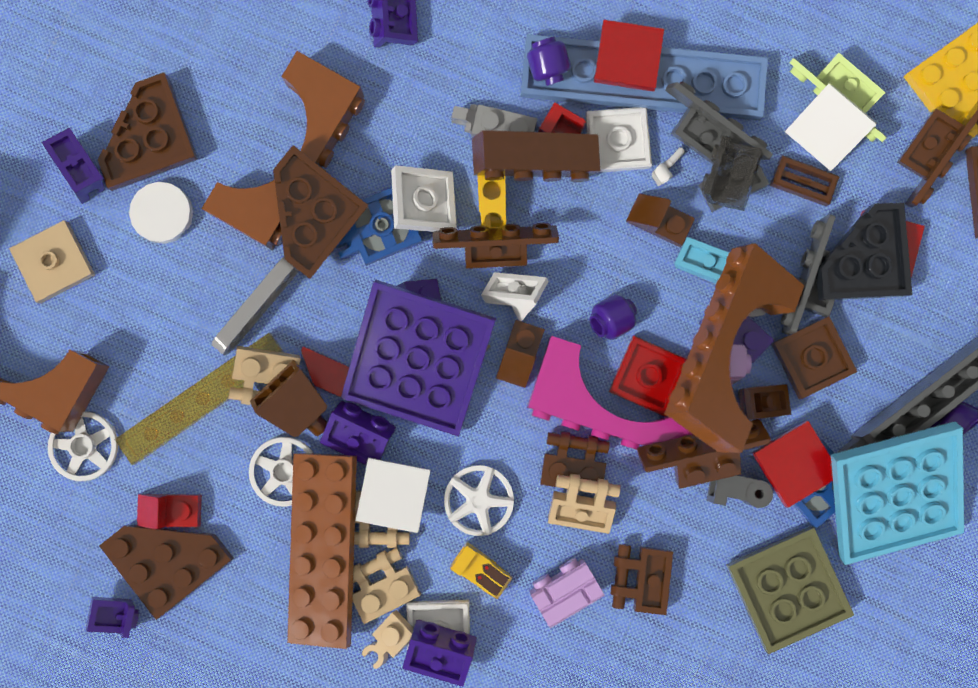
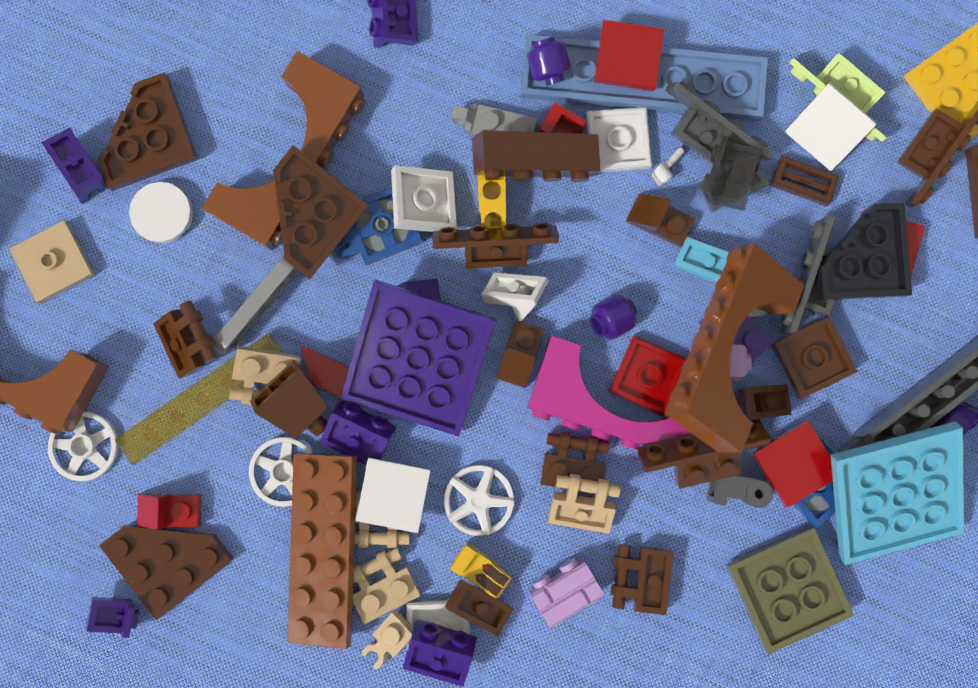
none -> reddish brown plate [153,300,218,379]
none -> reddish brown plate [445,578,514,637]

